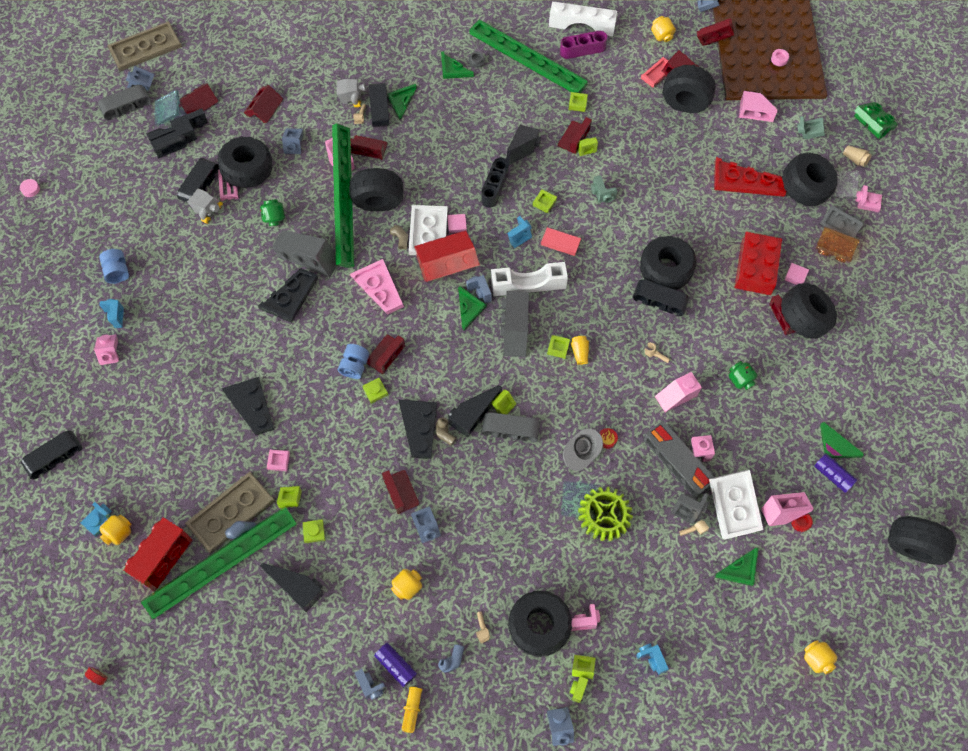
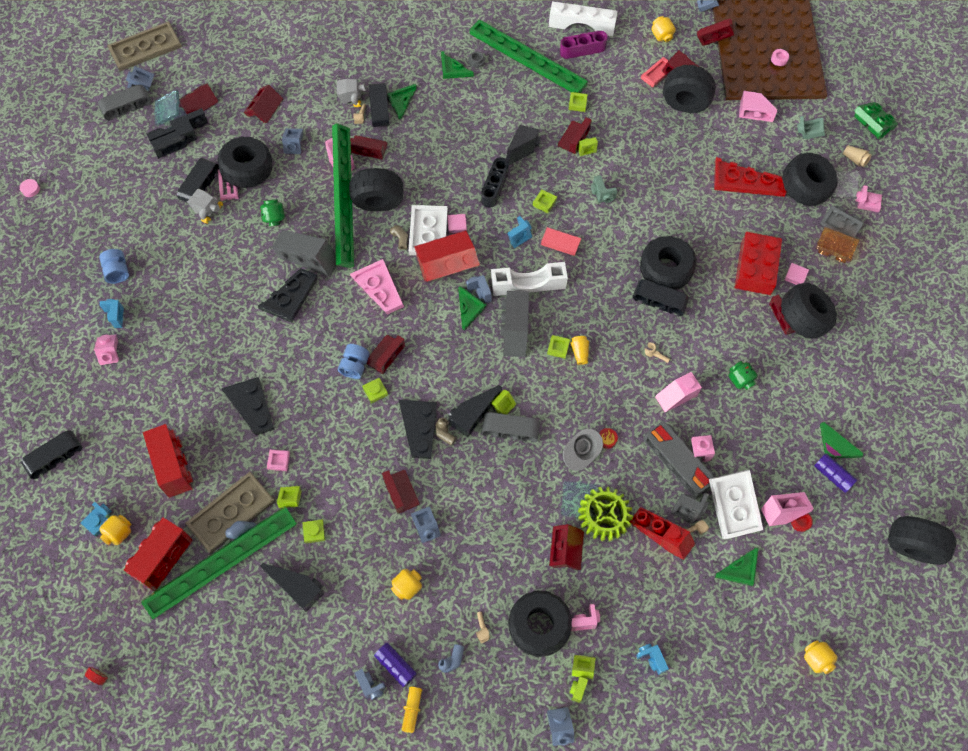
none -> red brick [142,424,194,498]
none -> dark red panel [549,524,584,570]
none -> red slope [629,507,695,560]

